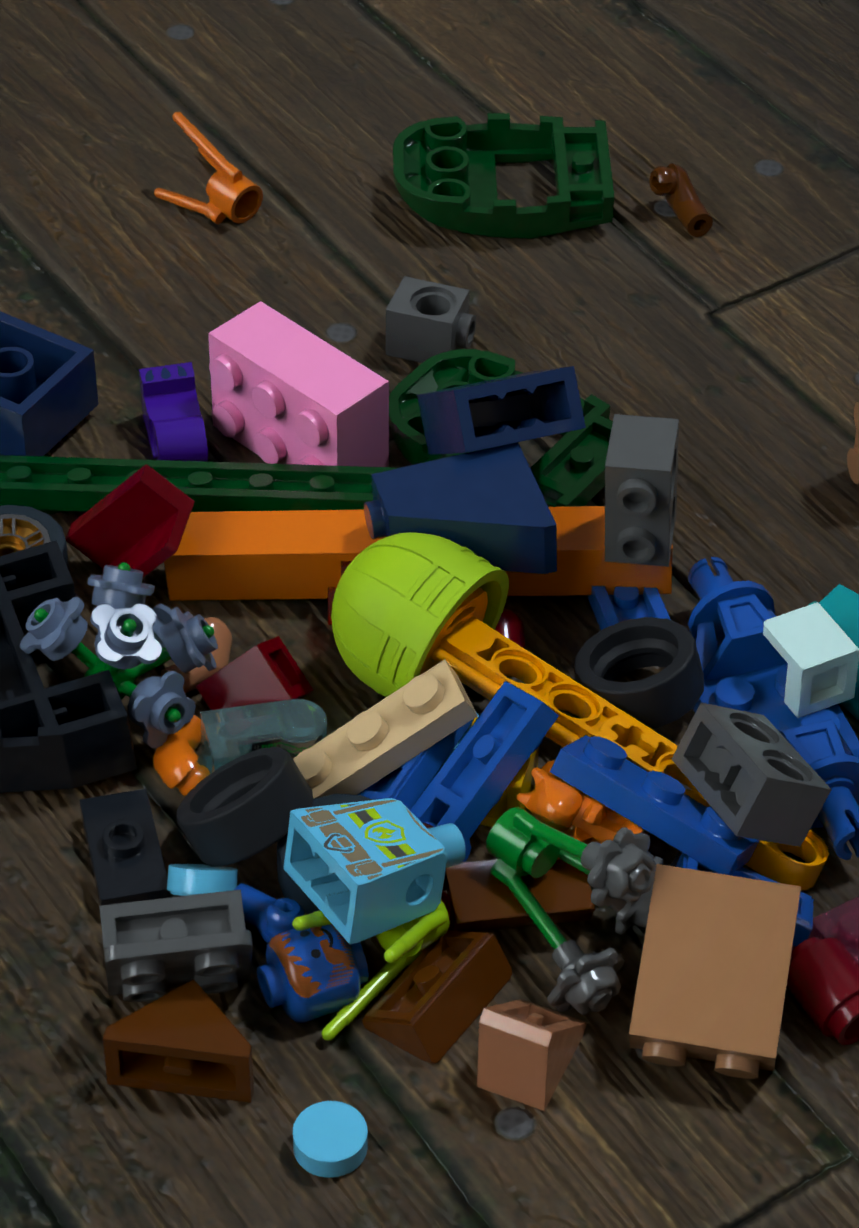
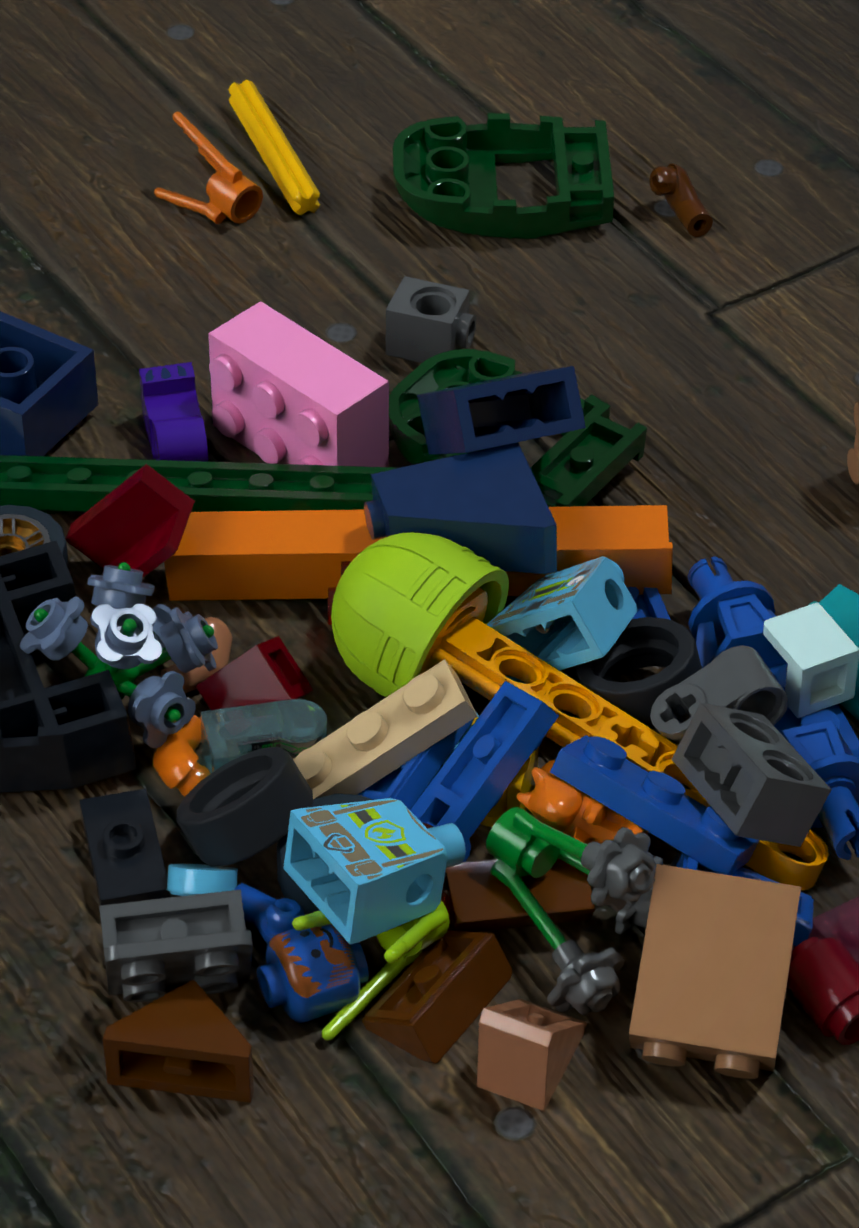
medium azure tile [293,1101,368,1178] -> none
dark grey brick [605,414,679,567] -> none
none -> yellow axle [228,79,320,215]
none -> medium azure torso [487,556,637,683]
none -> dark grey piece [650,645,788,745]

